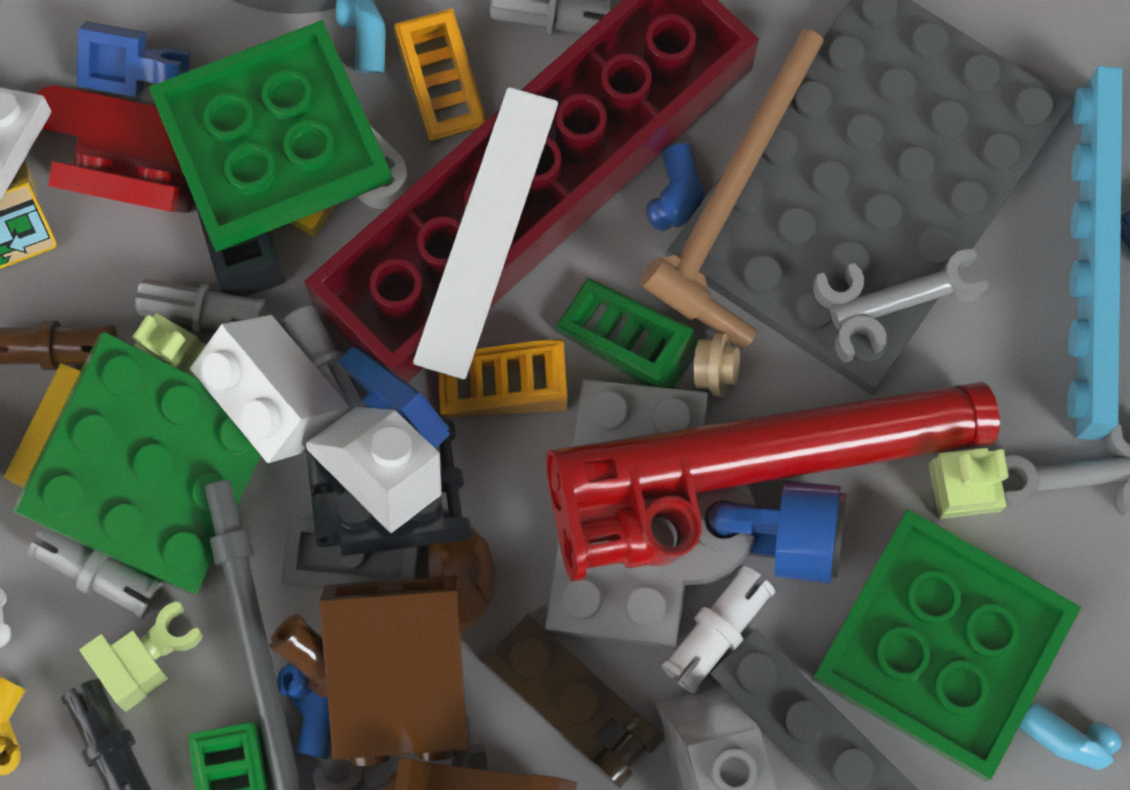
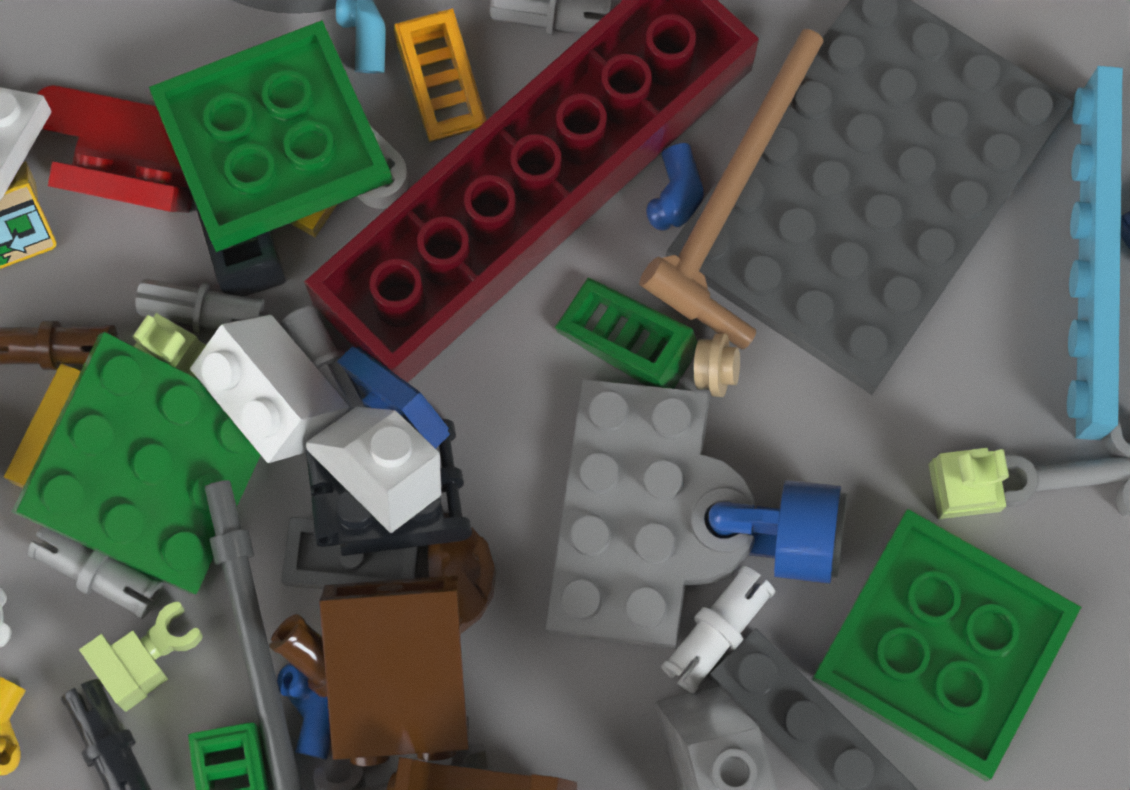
blue plate [77,21,190,97] -> none
white sticker [413,87,558,379] -> none
light orange slope [438,339,567,418] -> none
dark brown plate [483,614,665,789] -> none
red piece [546,382,1000,581] -> none
light grey bar [813,249,989,363] -> none
medium azure arm [1019,702,1122,770] -> none

